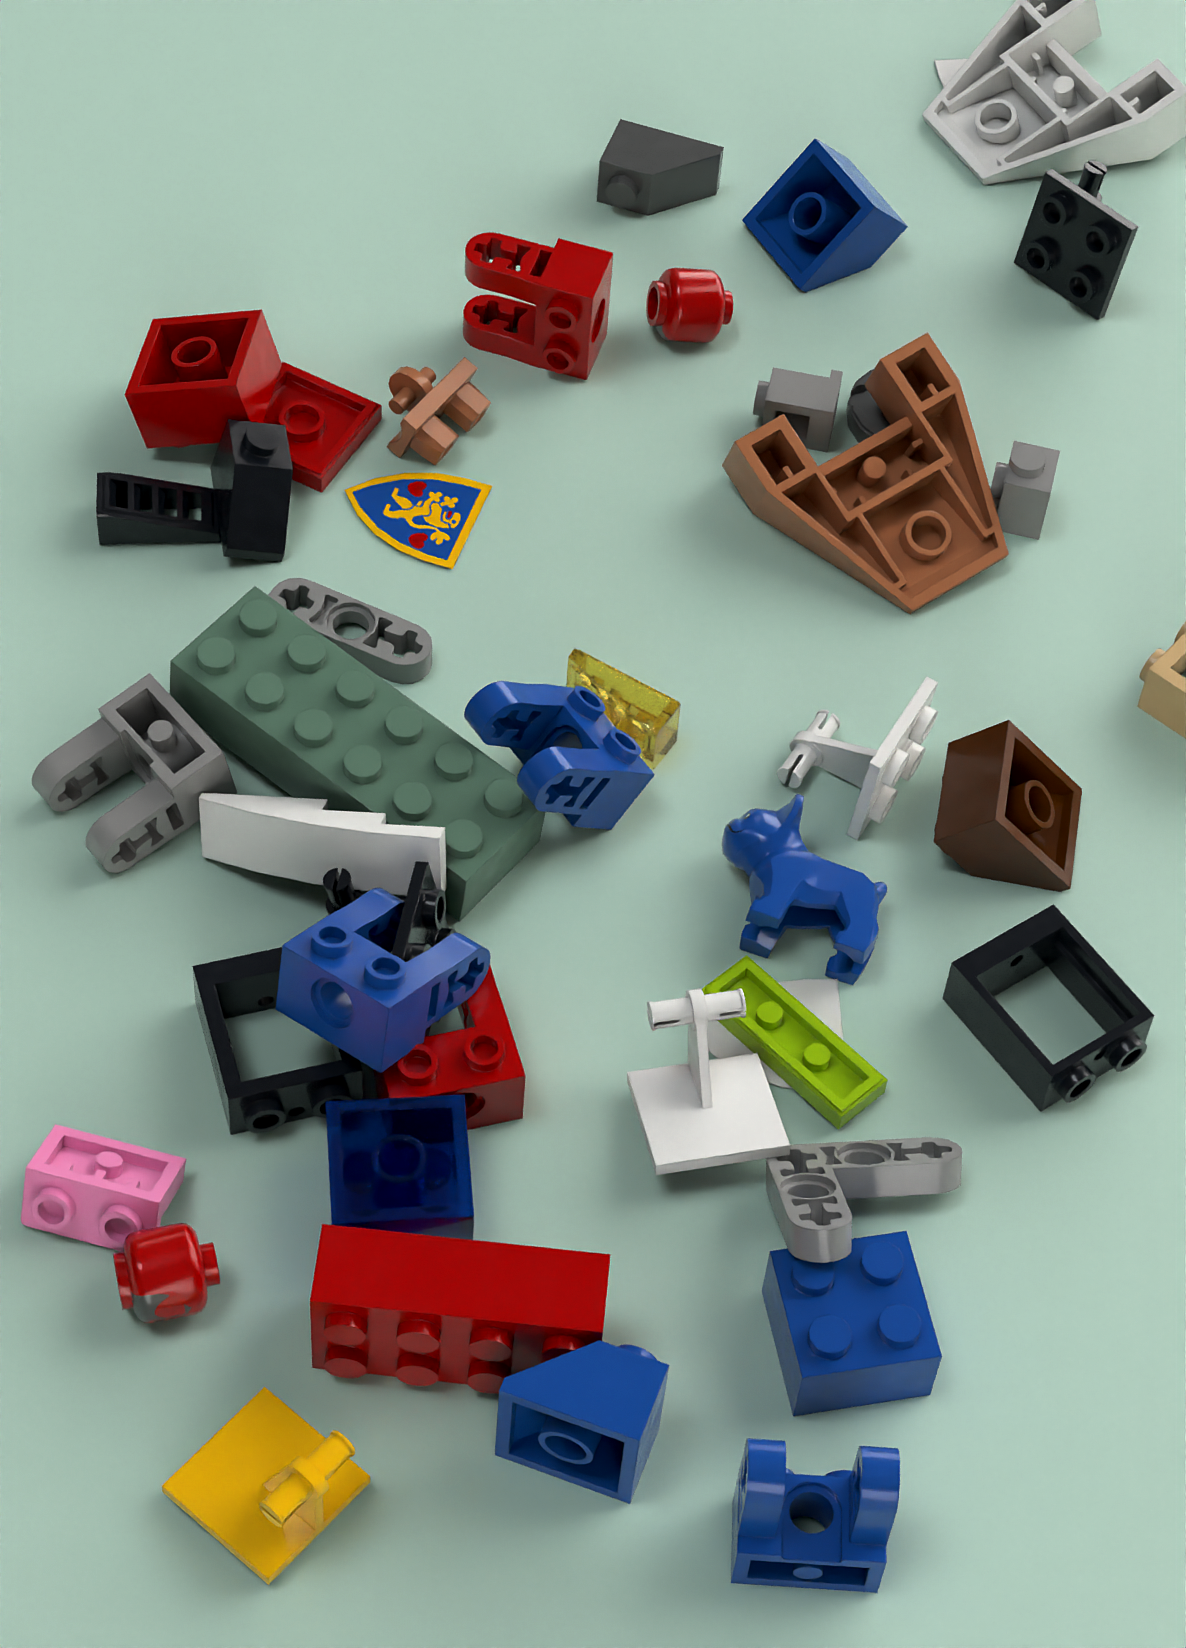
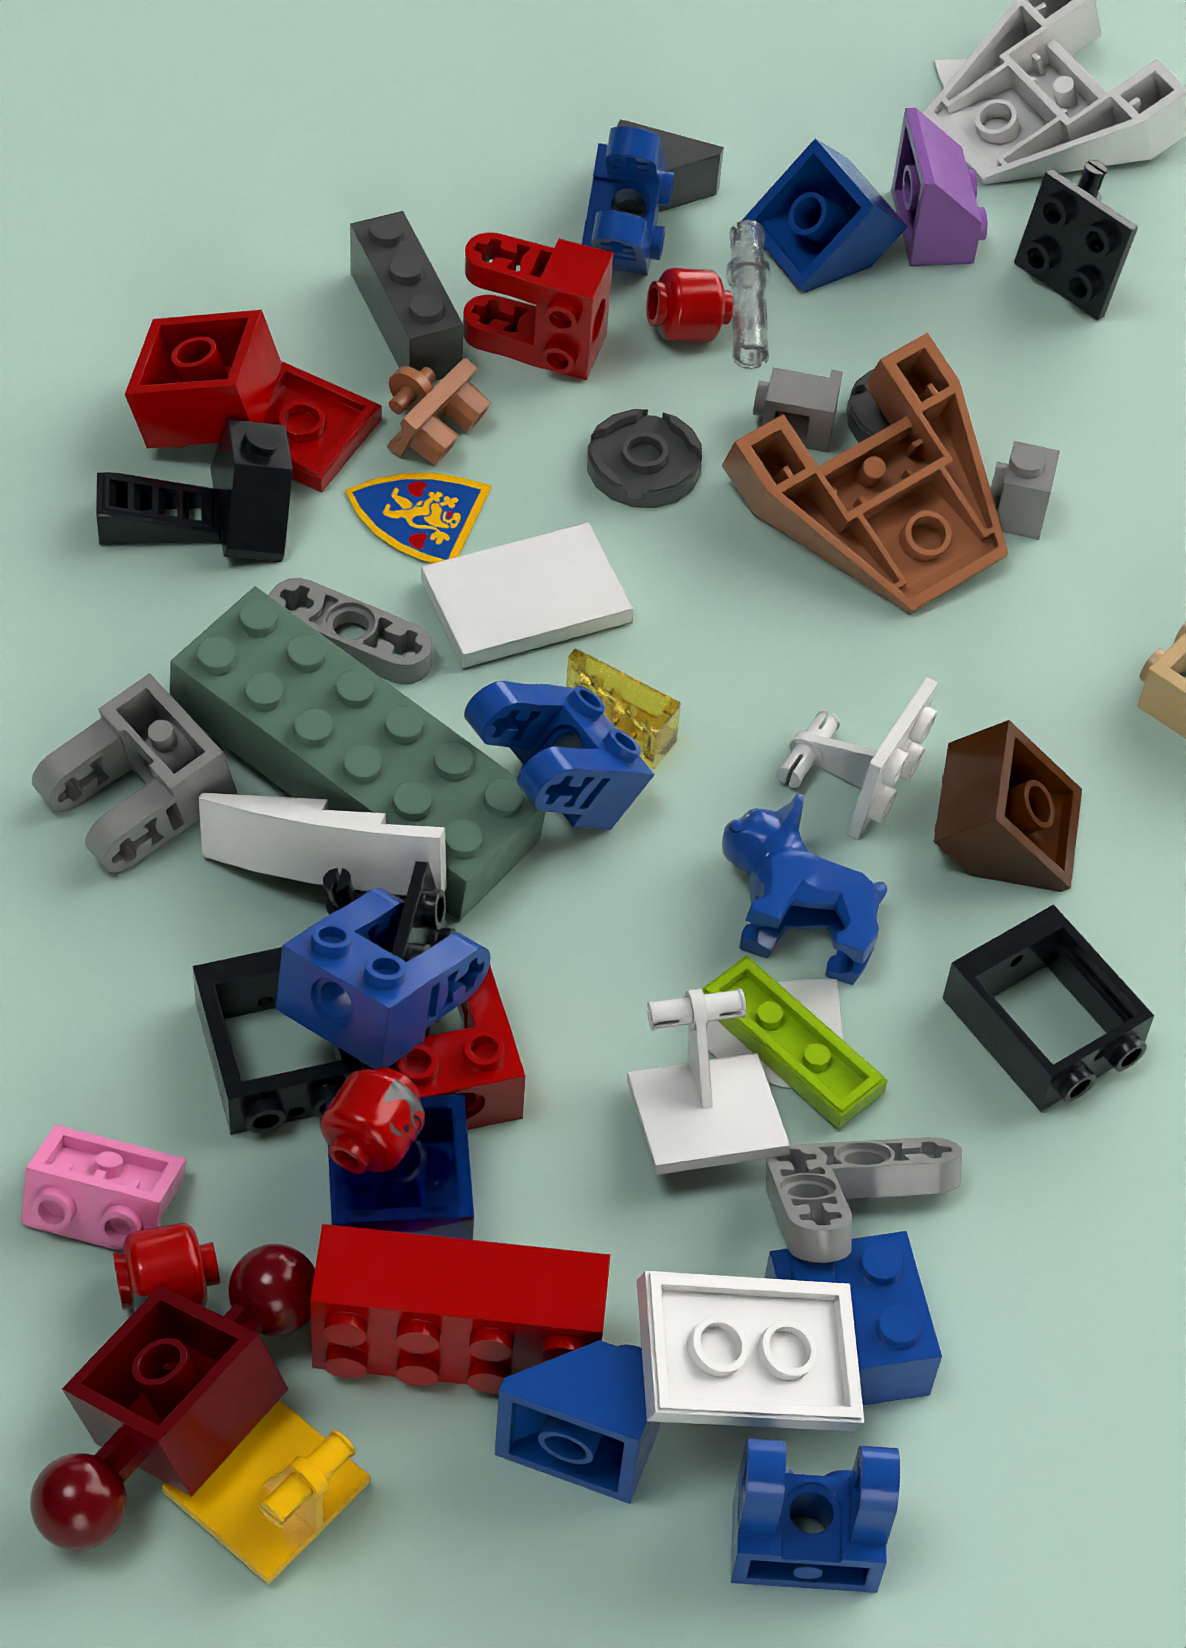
none -> dark red brick [30,1244,315,1551]
none -> red head [320,1067,425,1174]
none -> dark grey brick [350,211,464,381]
none -> white tile [421,522,634,668]
none -> blue brick [582,126,675,275]
none -> dark grey tile [587,409,702,508]
none -> white tile [637,1271,864,1431]
none -> clear pin [726,220,771,369]
none -> medium lavender slope [891,108,988,266]

